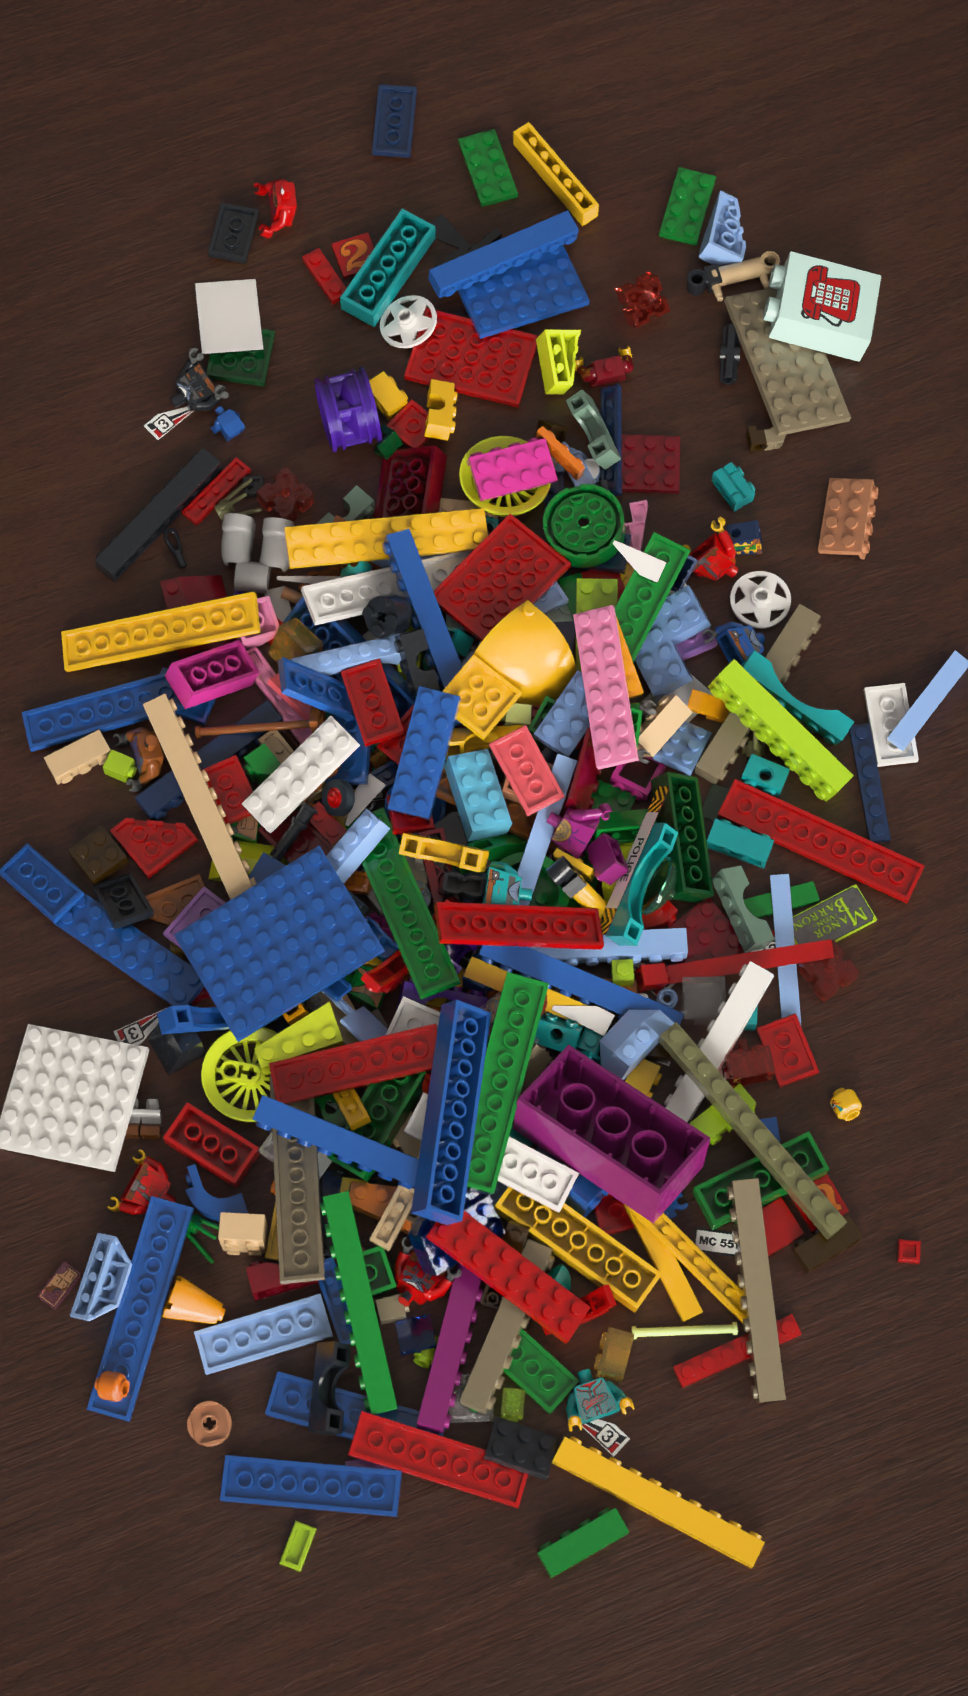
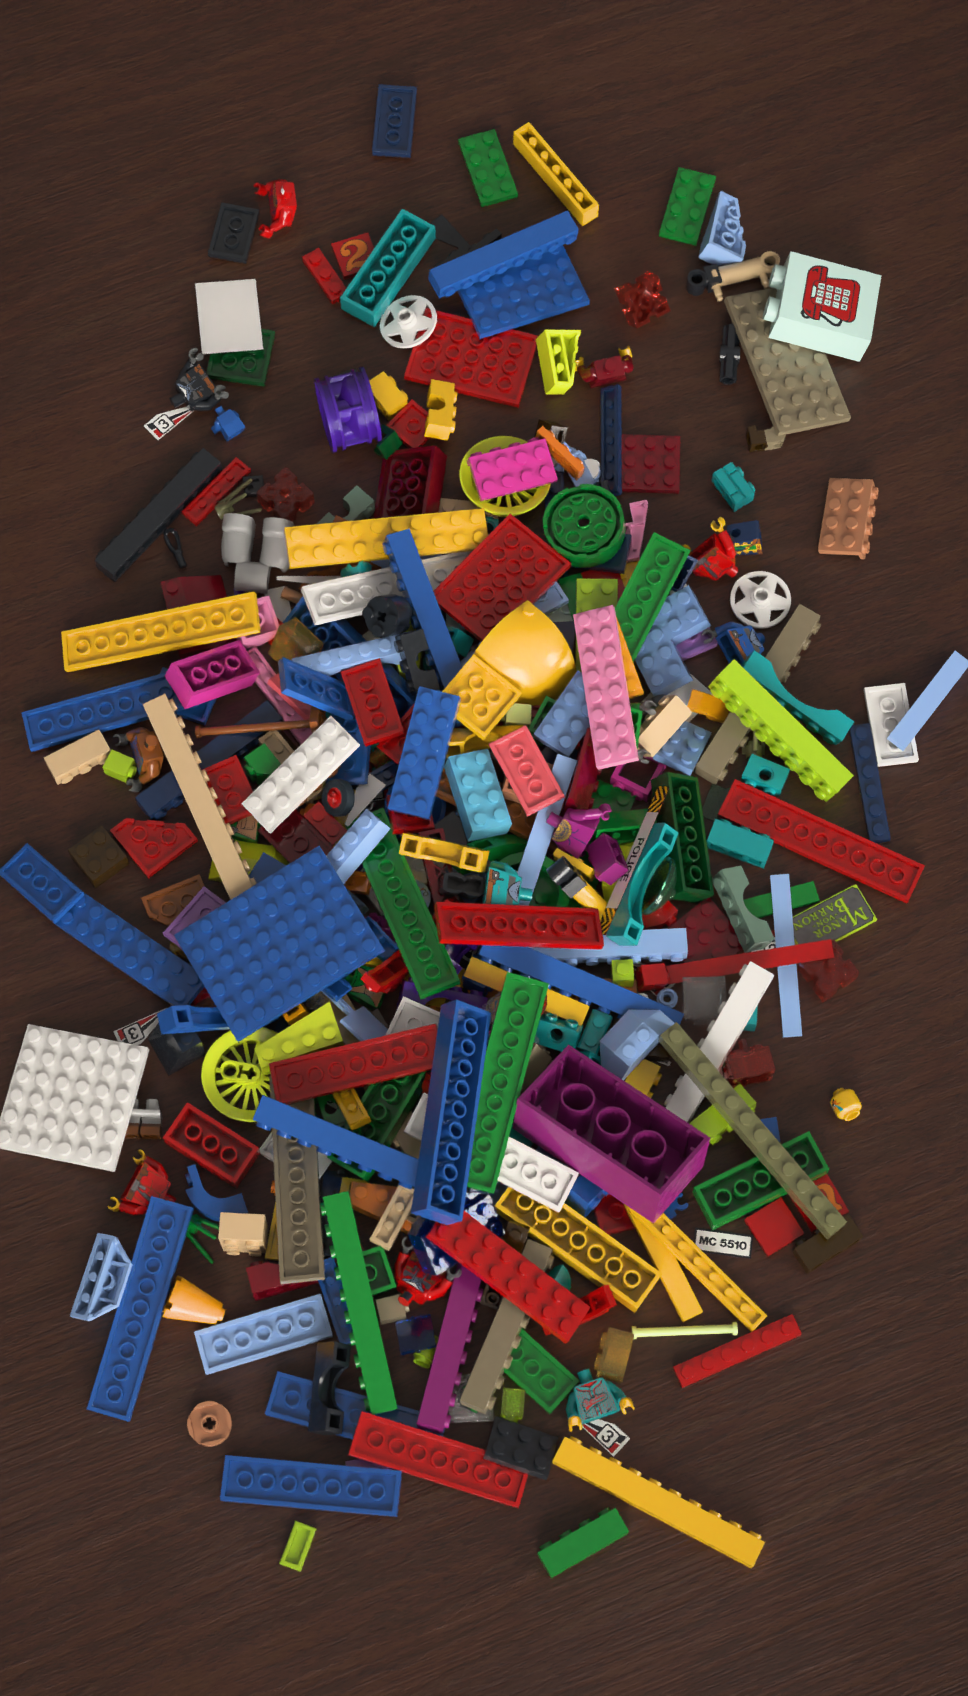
tile [37,1261,82,1310] -> none
black plate [92,872,154,930] -> none
orange head [95,1371,130,1402] -> none
black pin [269,801,318,862] -> none
white sticker [552,1006,615,1036] -> none
sand green arch [566,390,621,470] -> none
white sticker [613,540,666,582] -> none
dark tan brick [727,1178,786,1403] -> none
red tile [756,1013,819,1088] -> none
red tile [897,1239,921,1264] -> none

